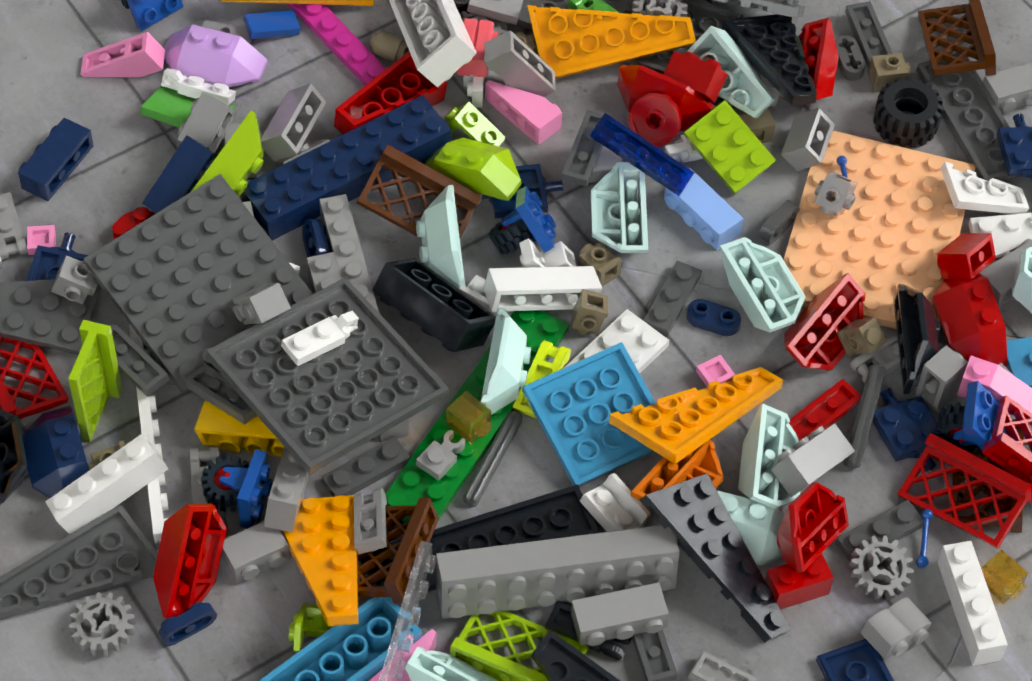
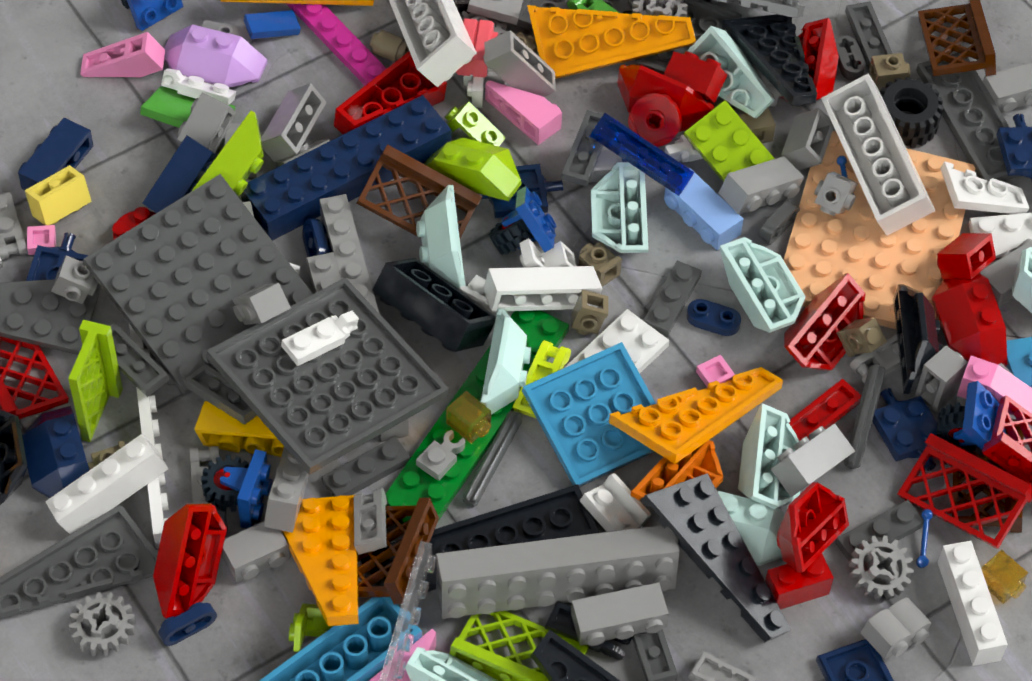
none -> light yellow brick [24,165,92,225]
none -> light grey brick [719,156,804,214]
none -> white brick [821,73,936,236]

